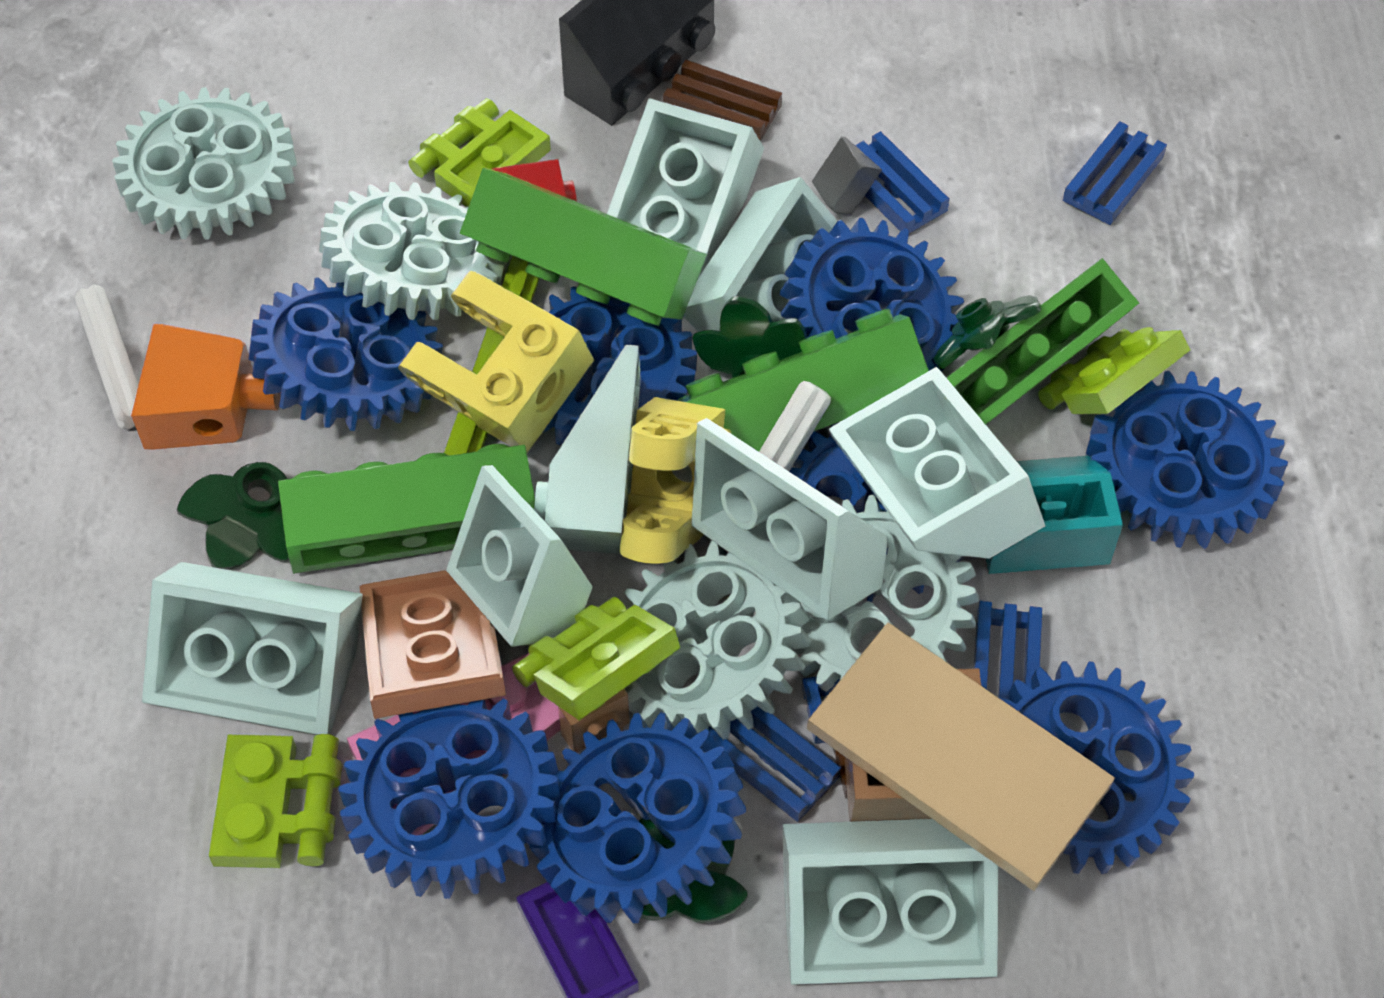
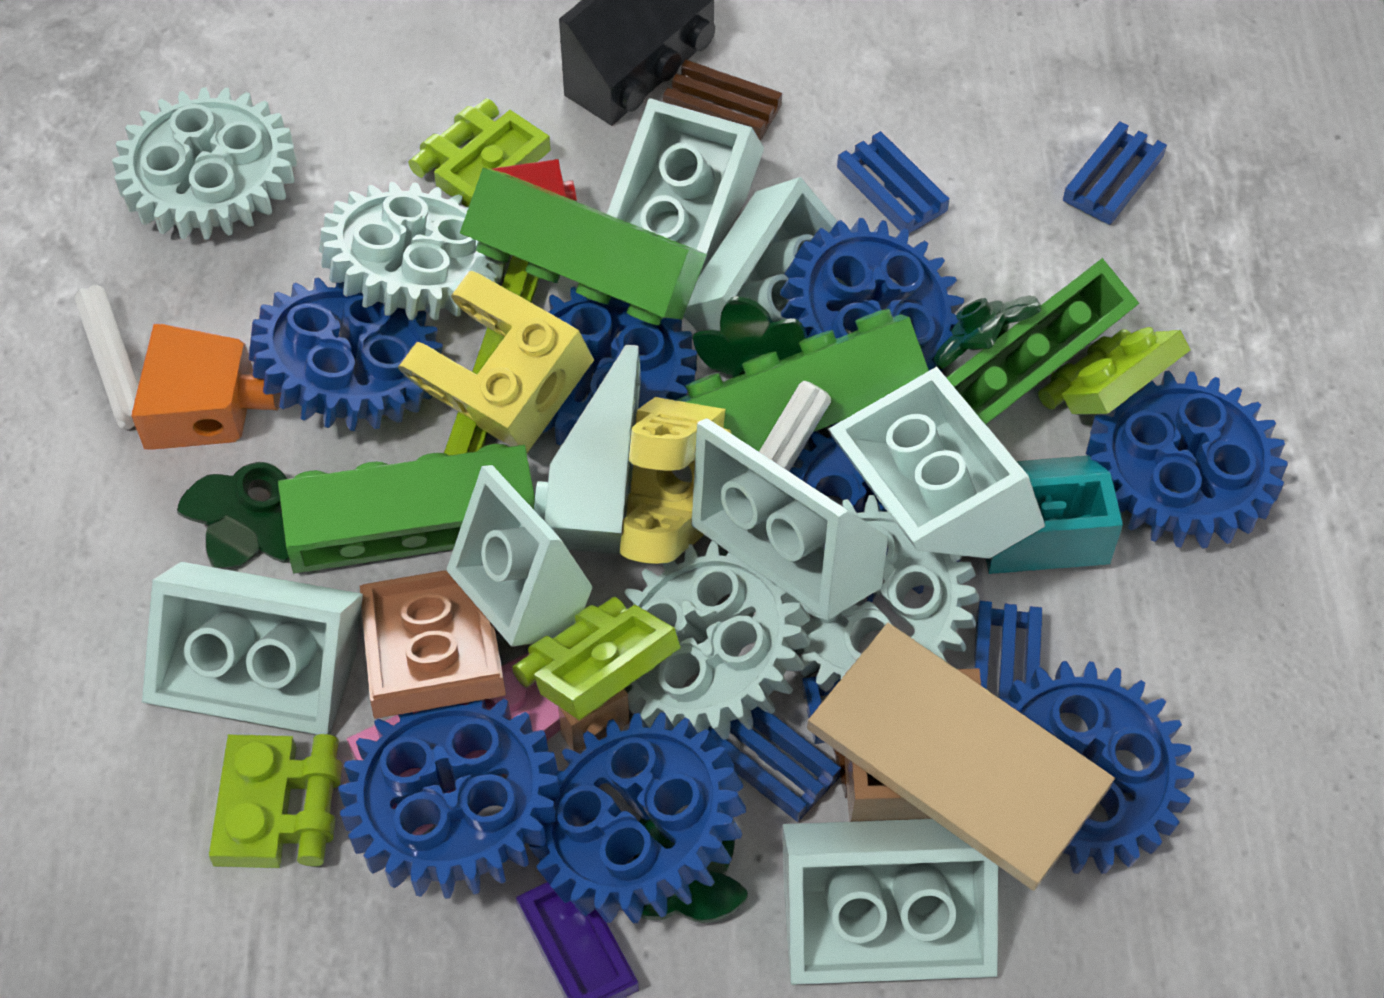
dark grey slope [812,136,882,214] -> none

